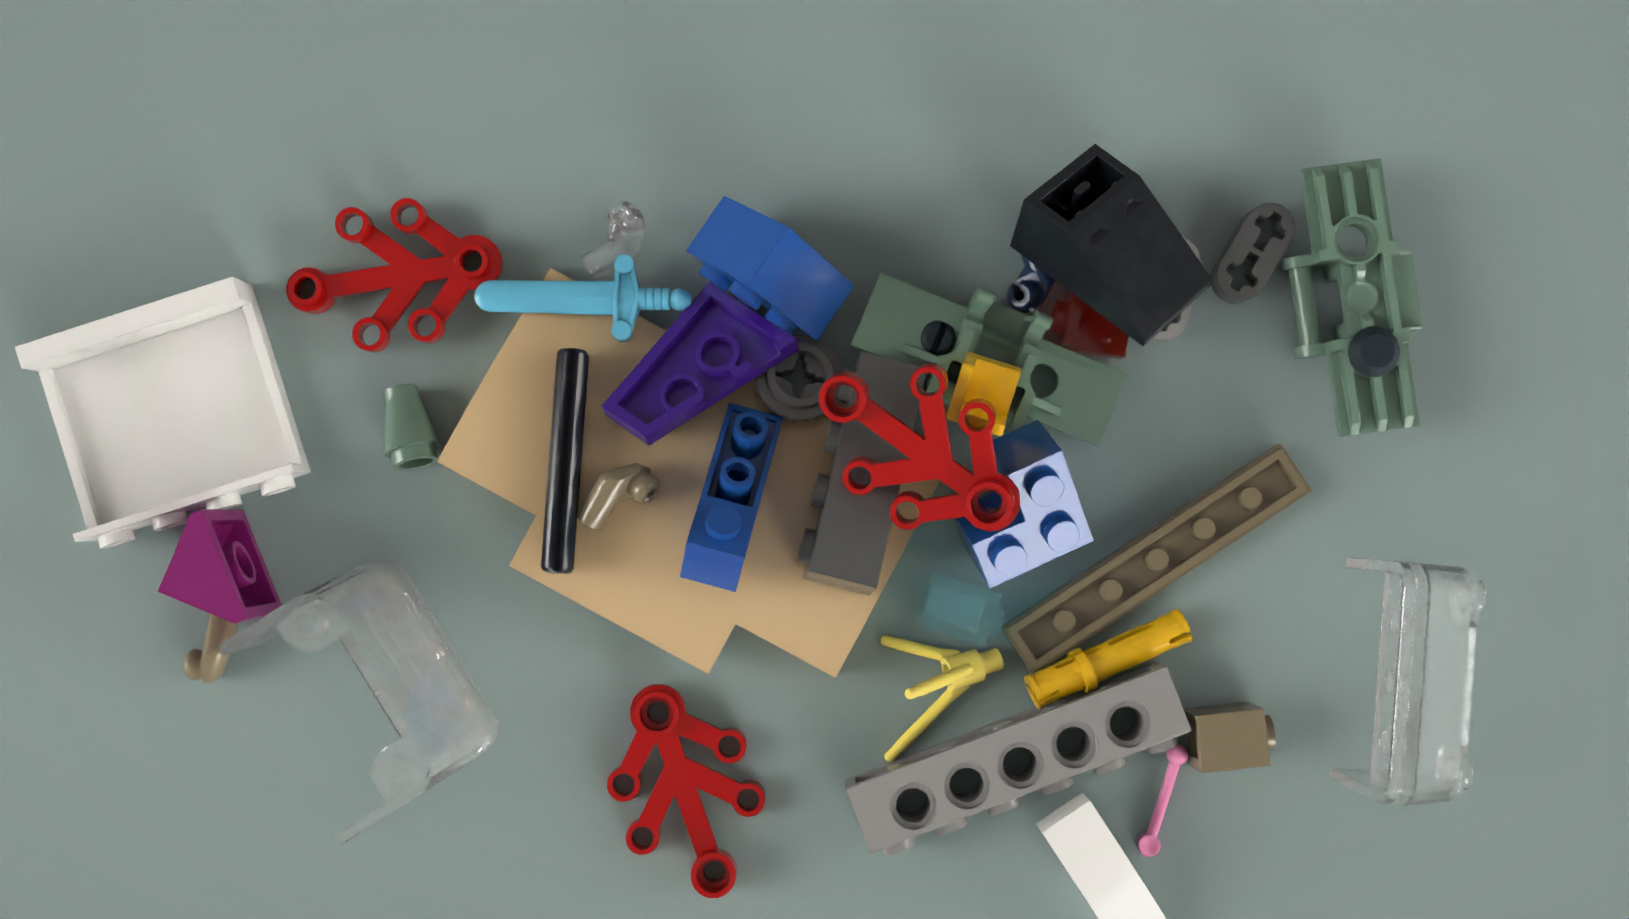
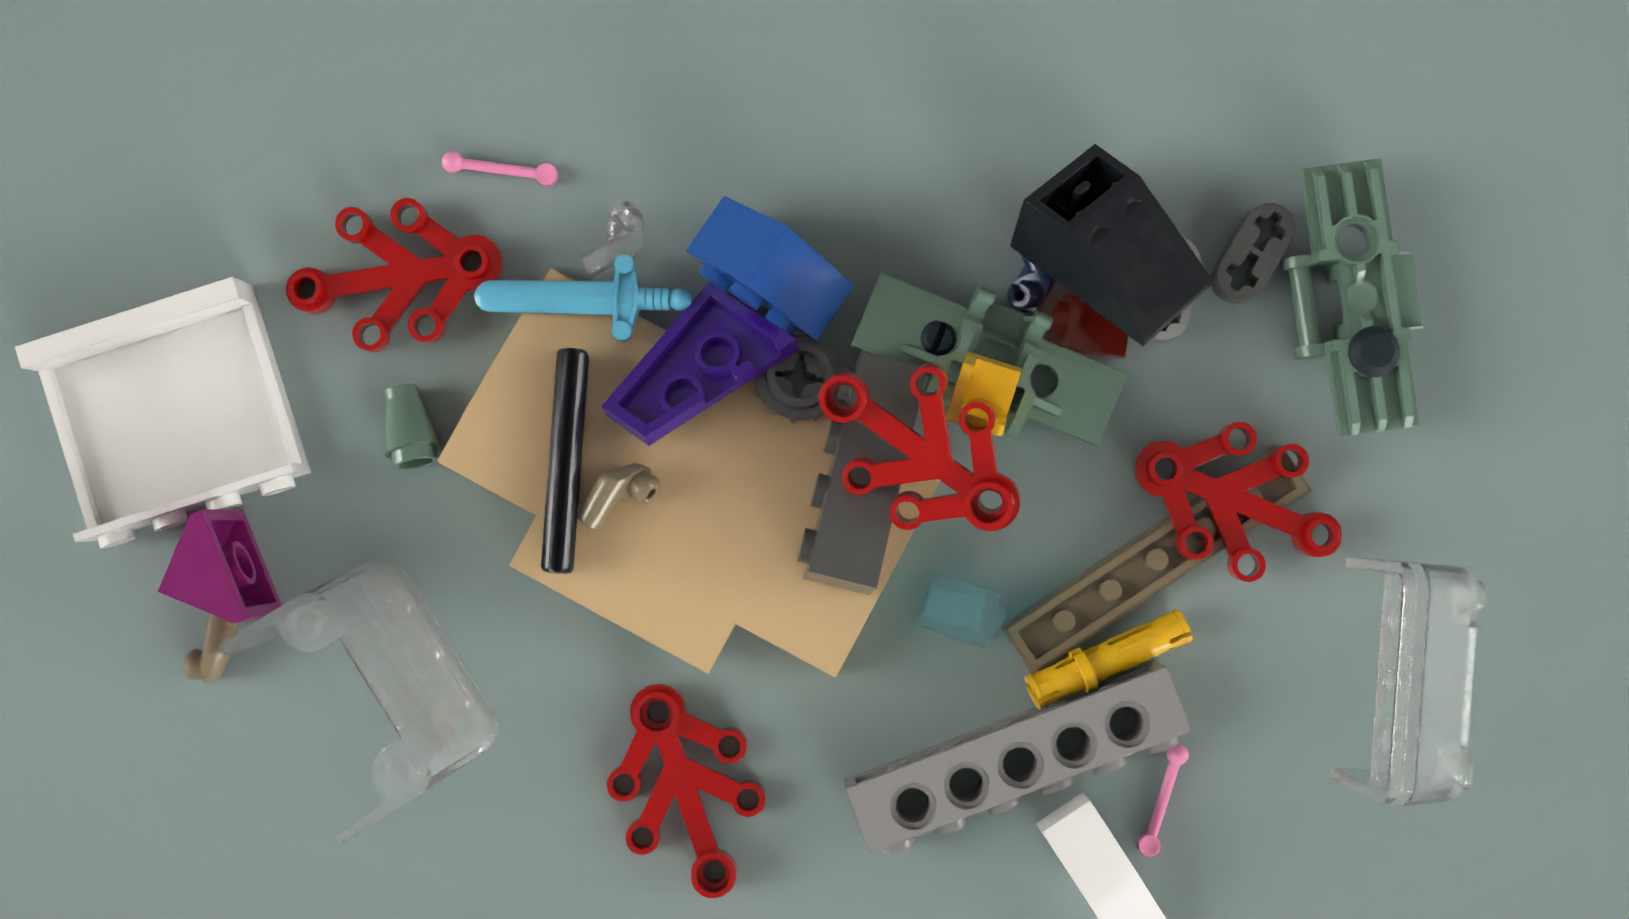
blue slope [680,403,783,592] -> none
light yellow plant [880,635,1004,762] -> none
brick [955,420,1093,588] -> none
dark tan brick [1184,702,1276,773] -> none
none -> bright pink hinge [442,151,558,187]
none -> red plant [1134,422,1342,582]

